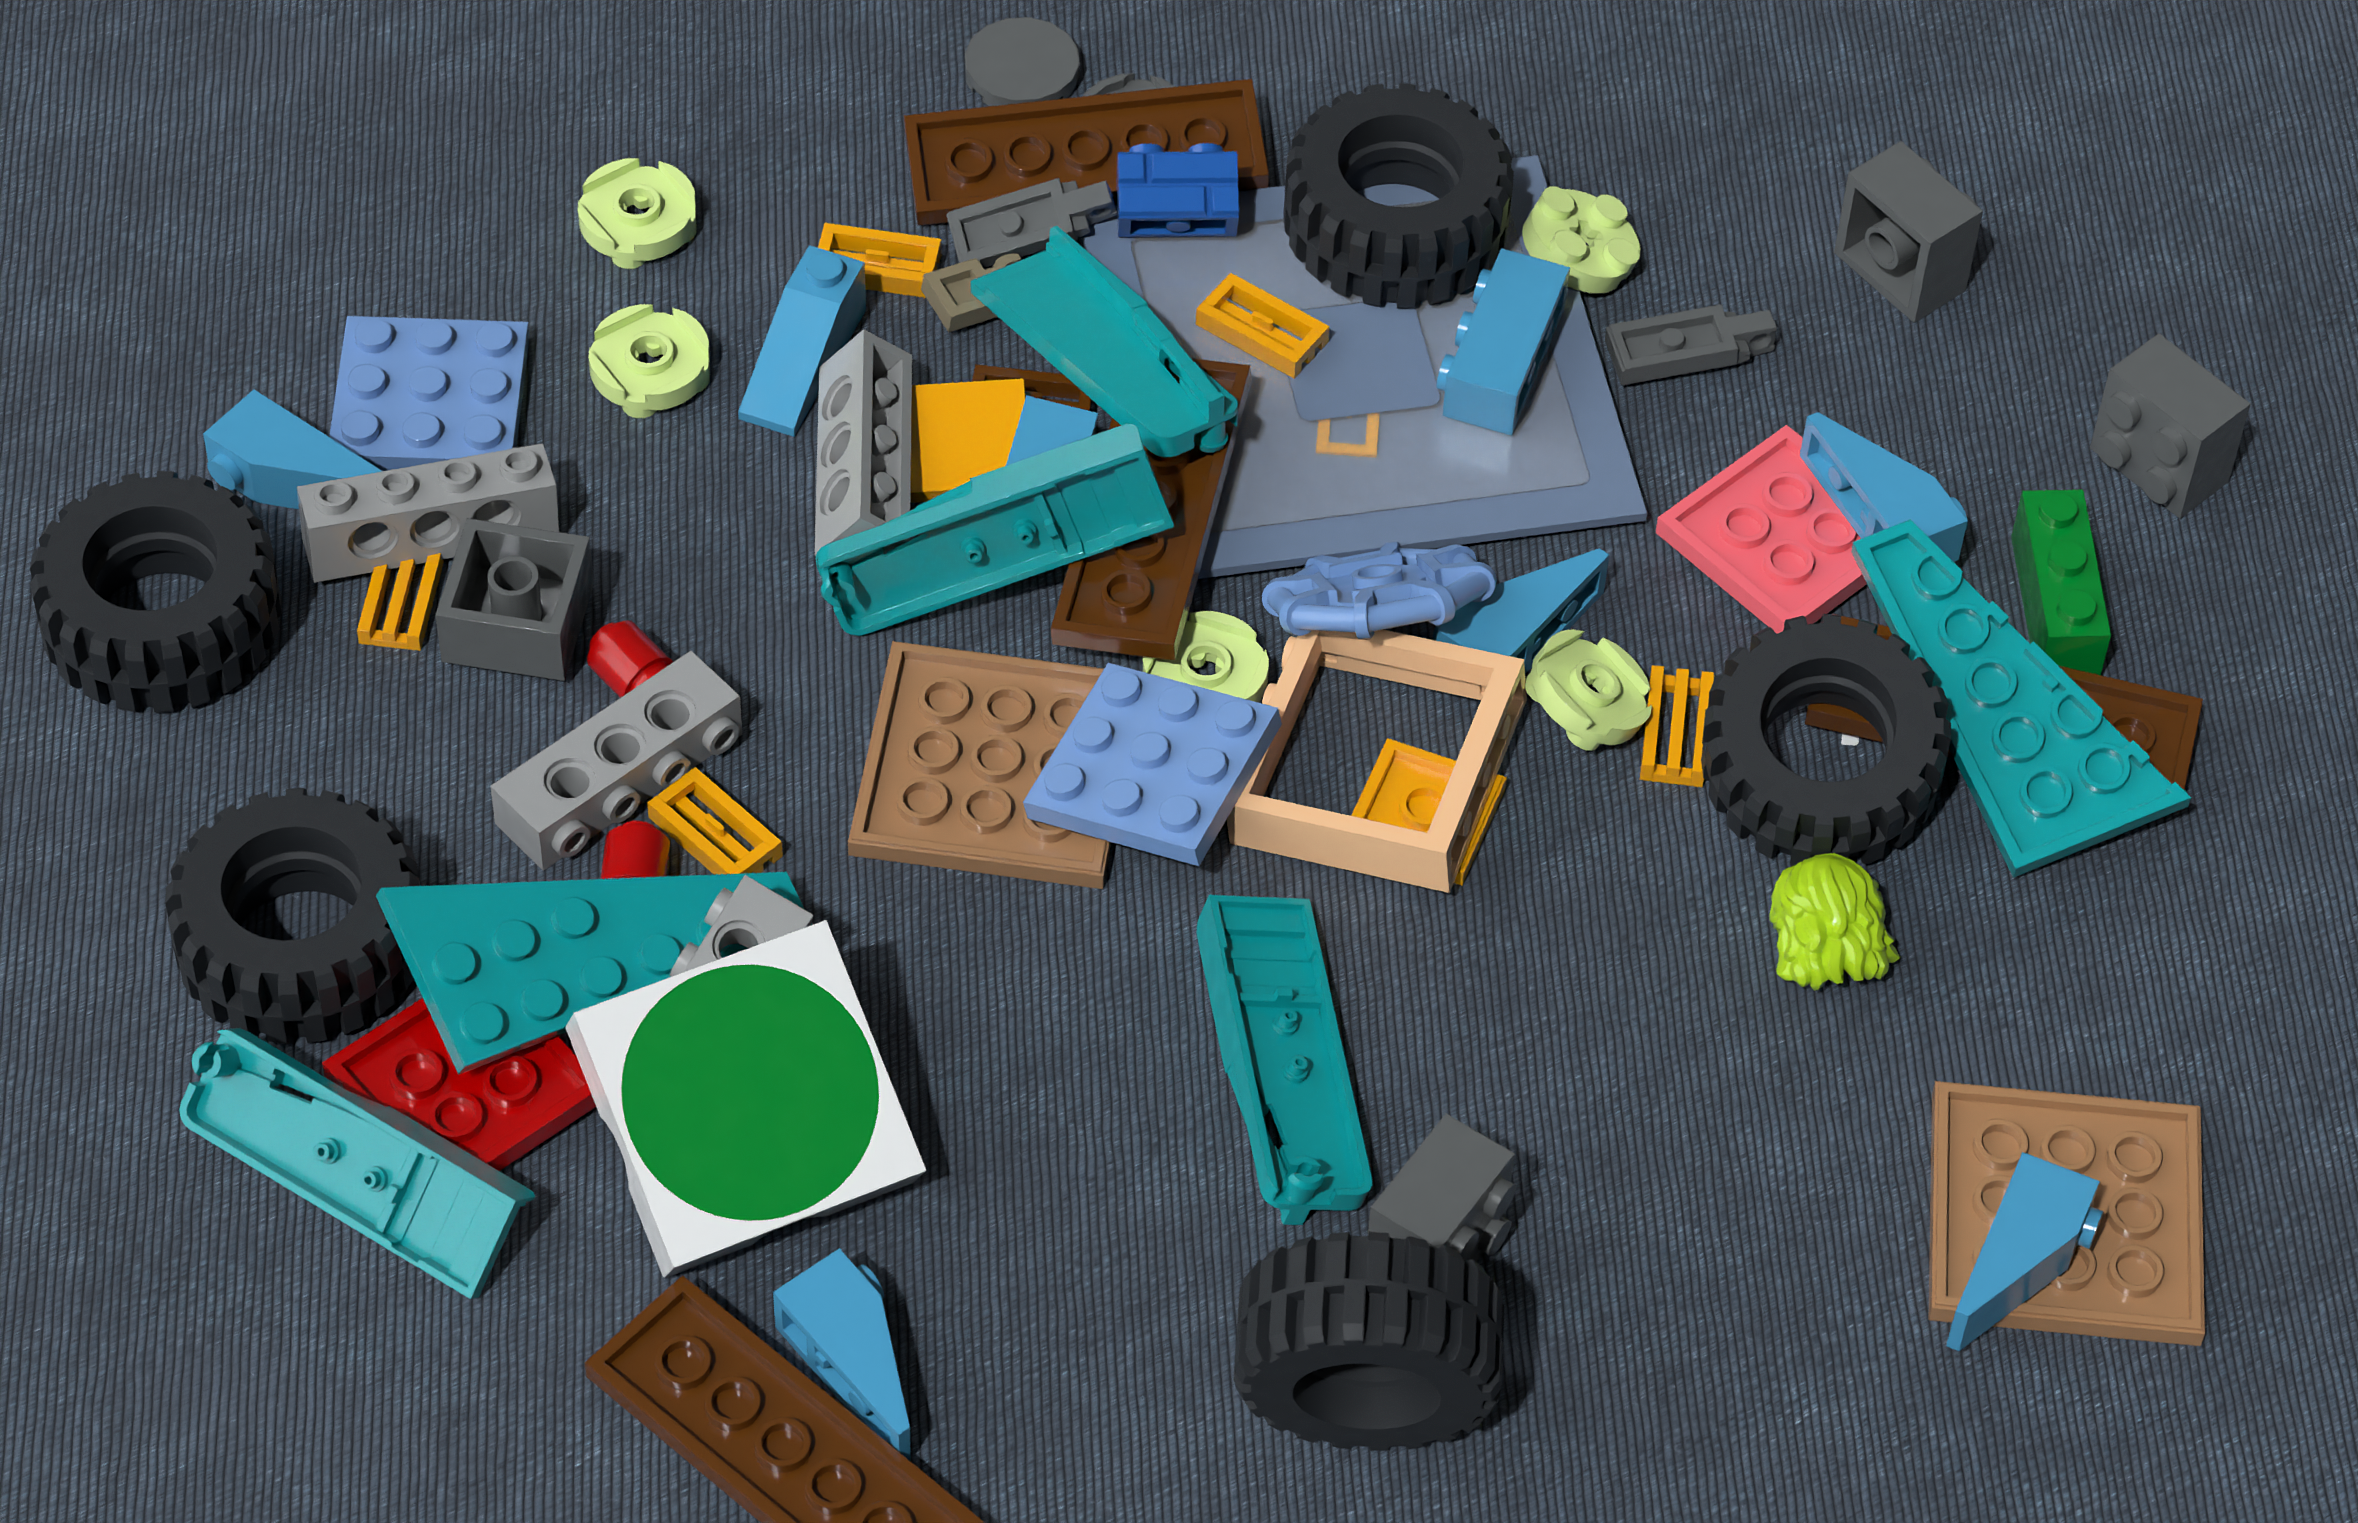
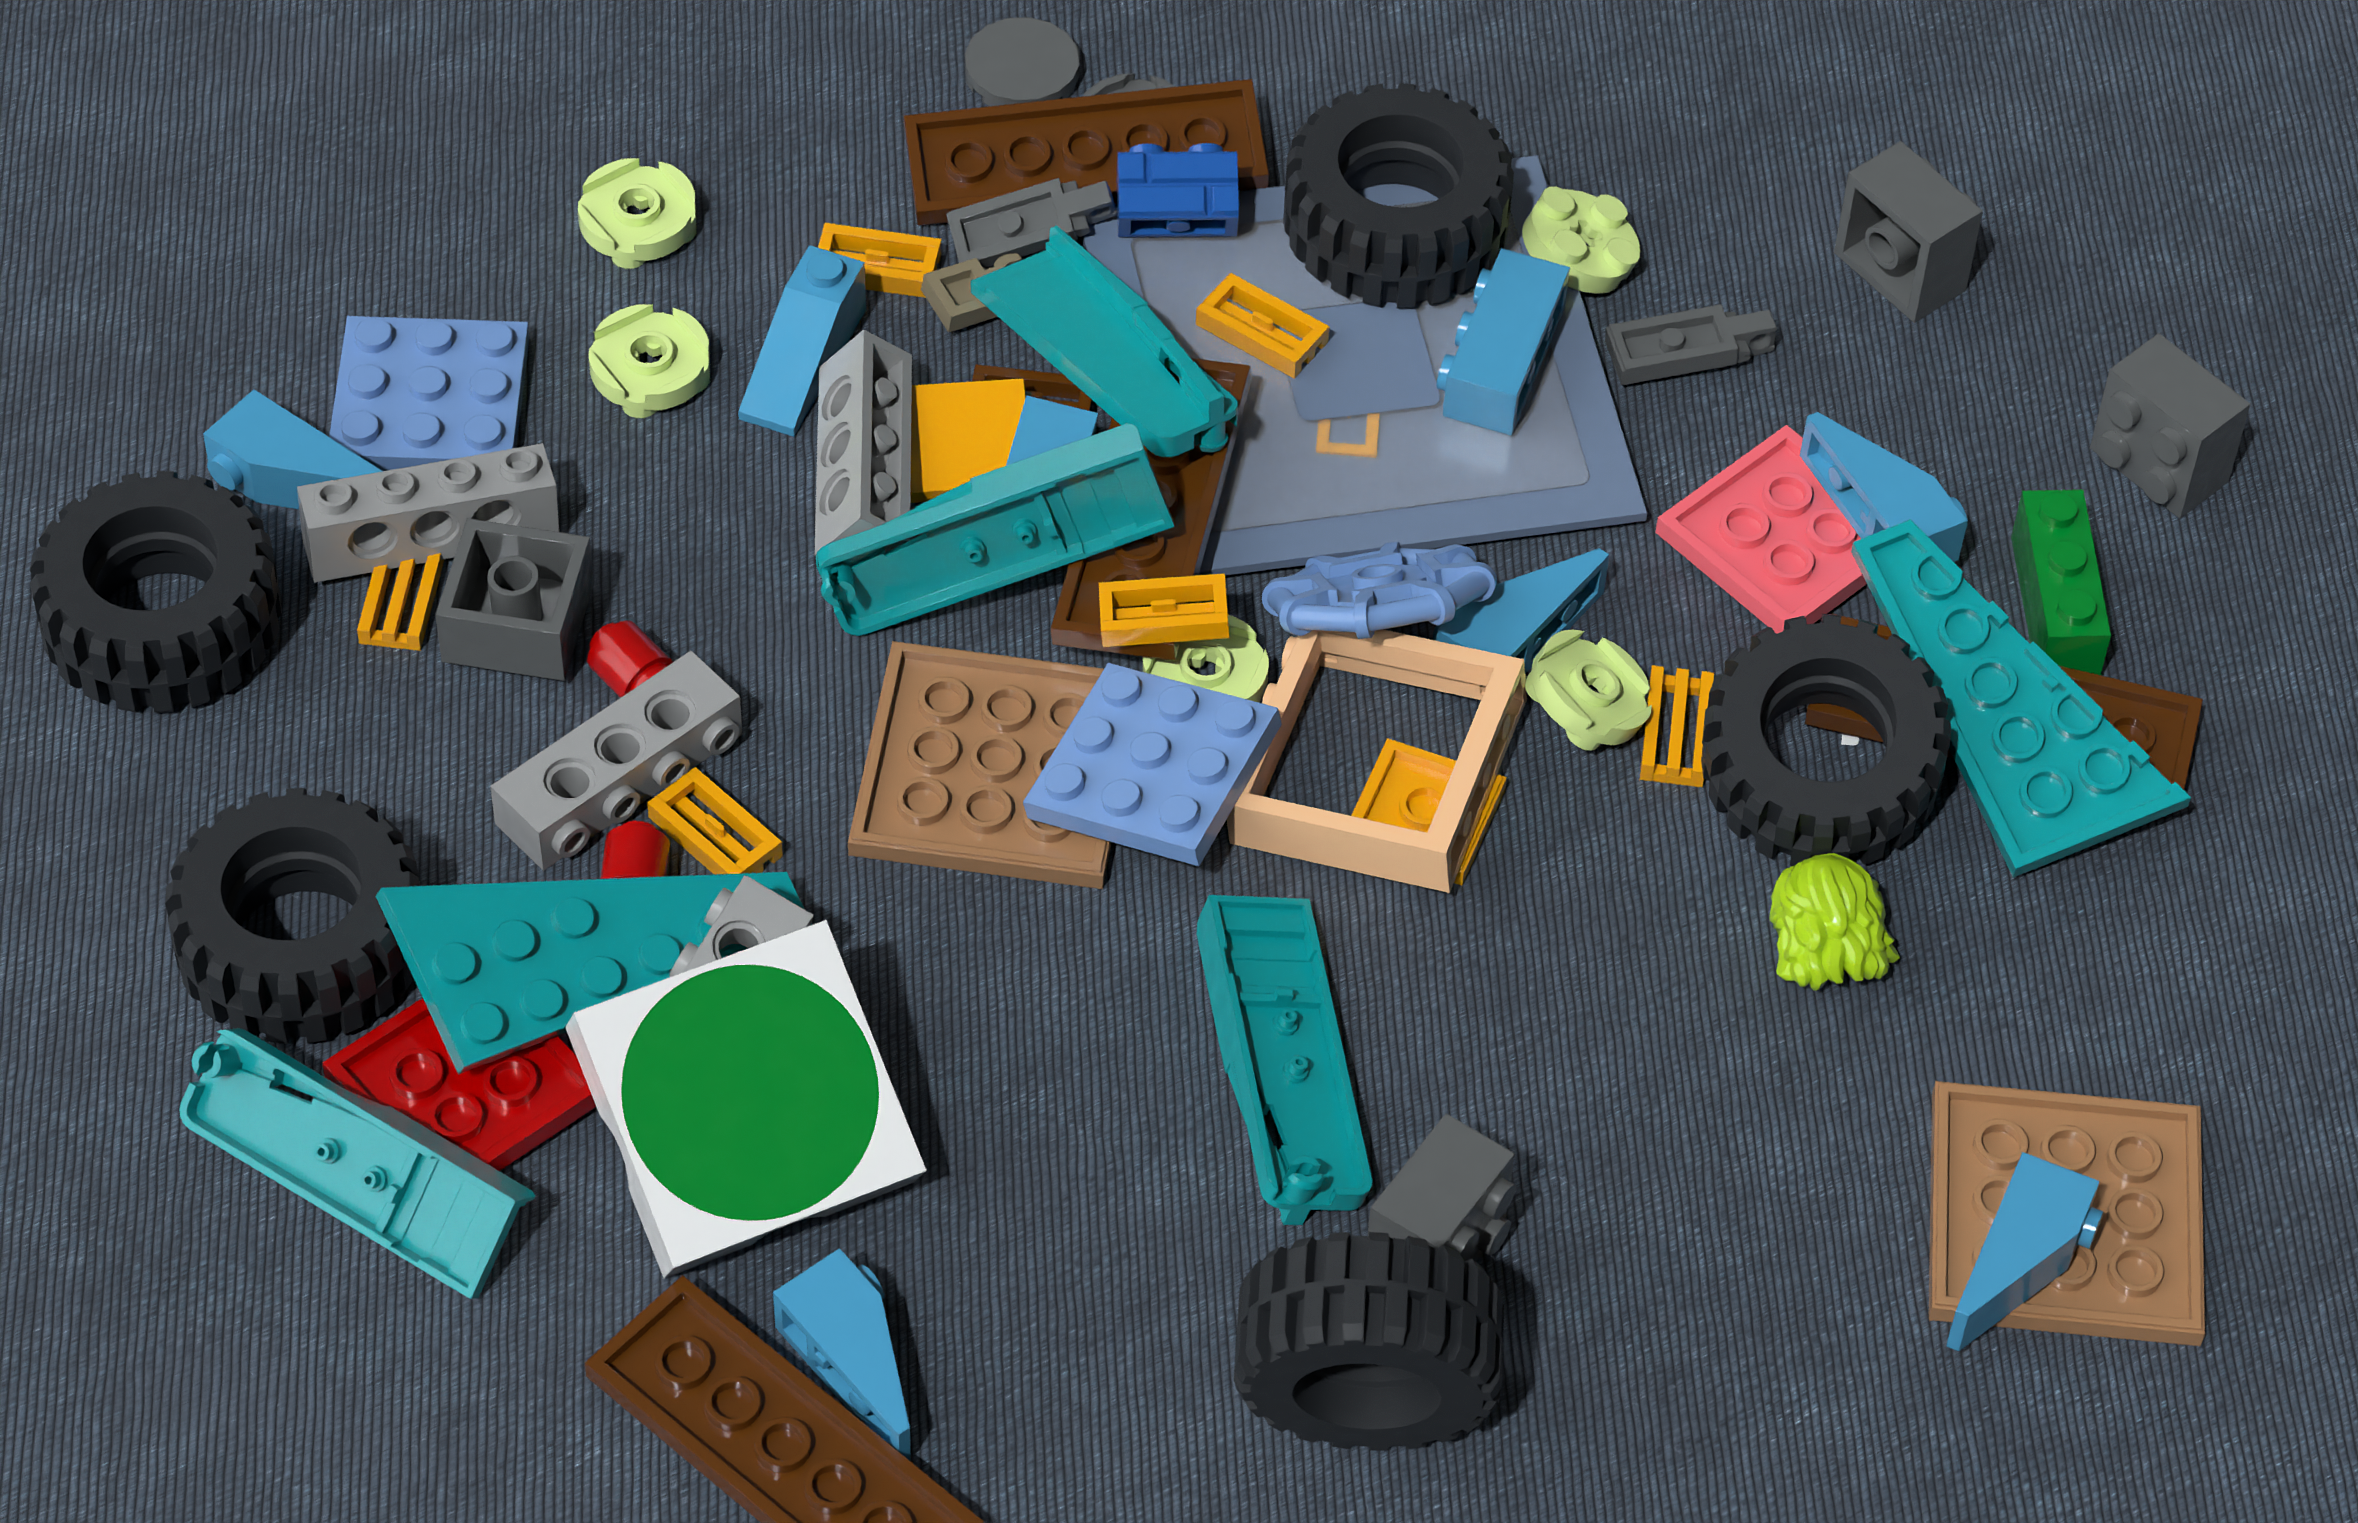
none -> light orange tile [1099,573,1229,647]

